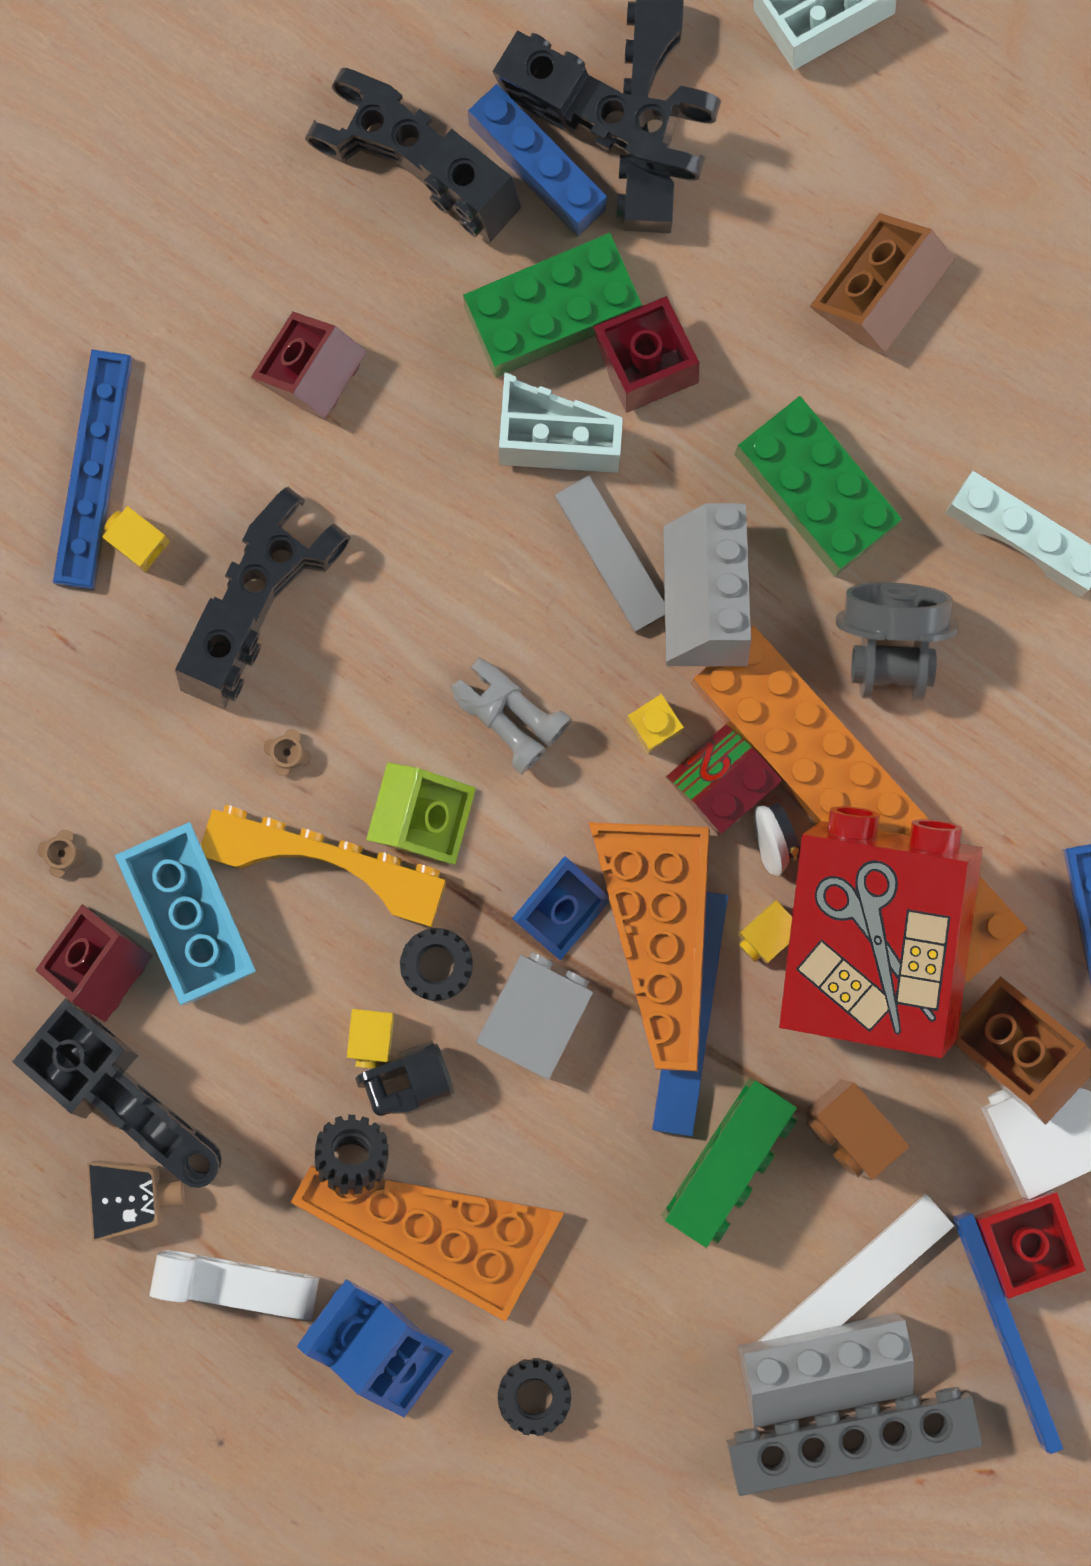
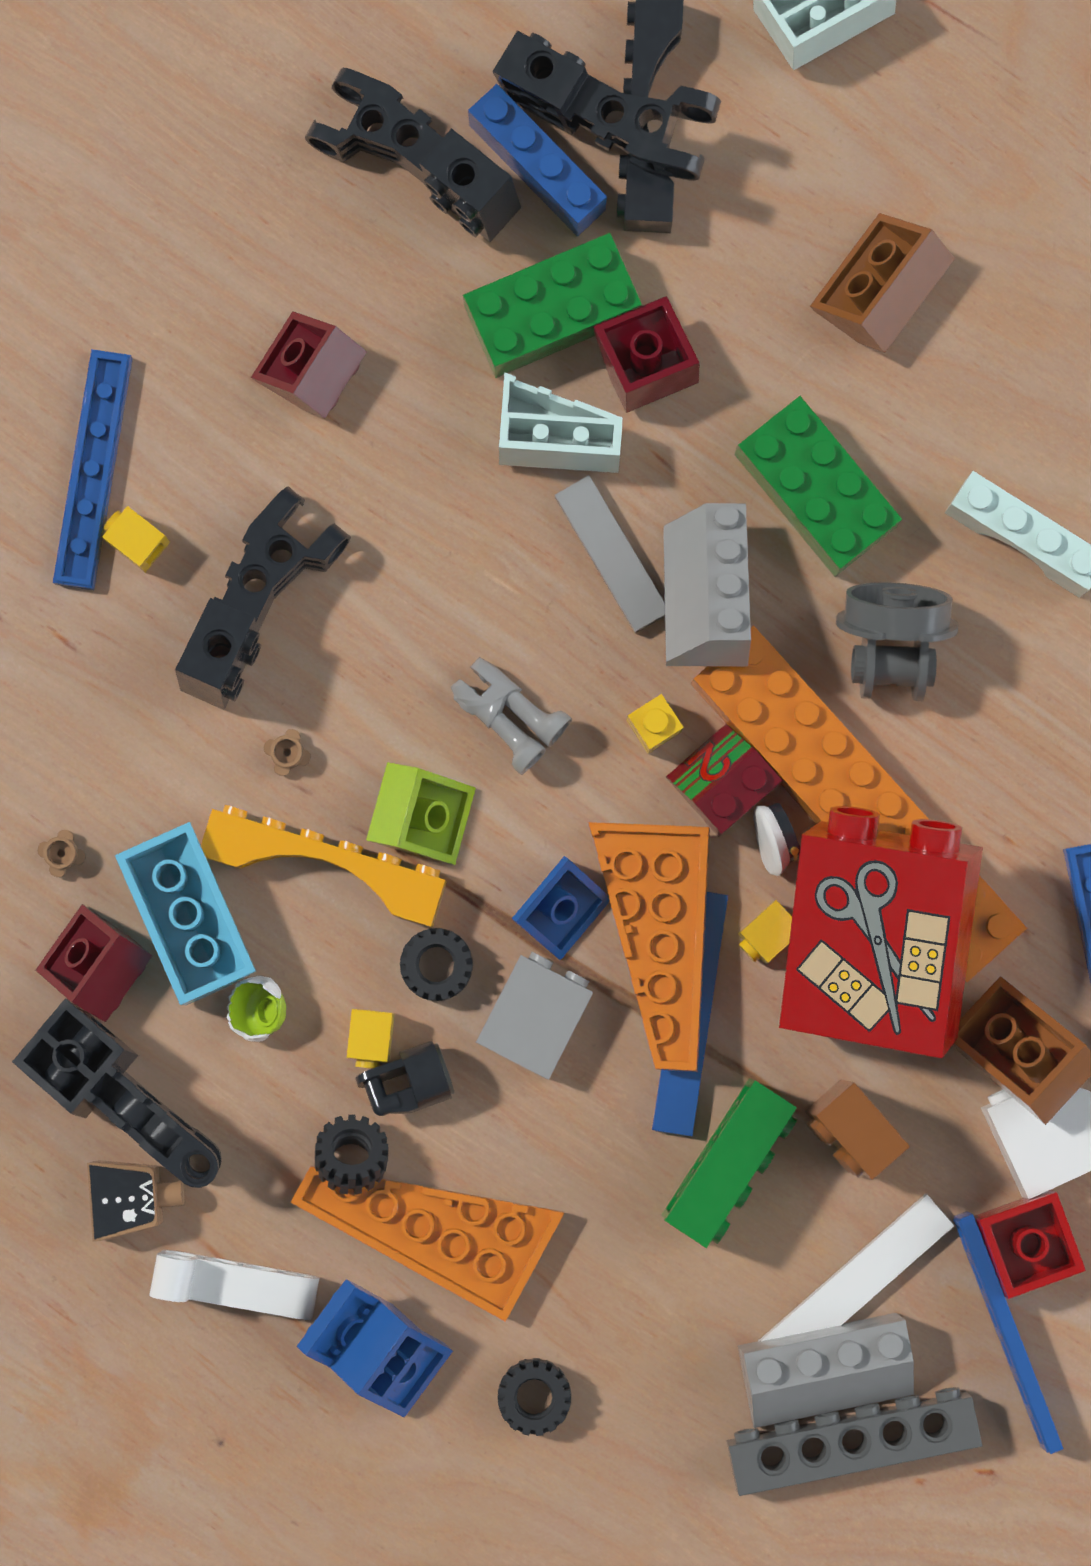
none -> lime hair [226,976,286,1042]

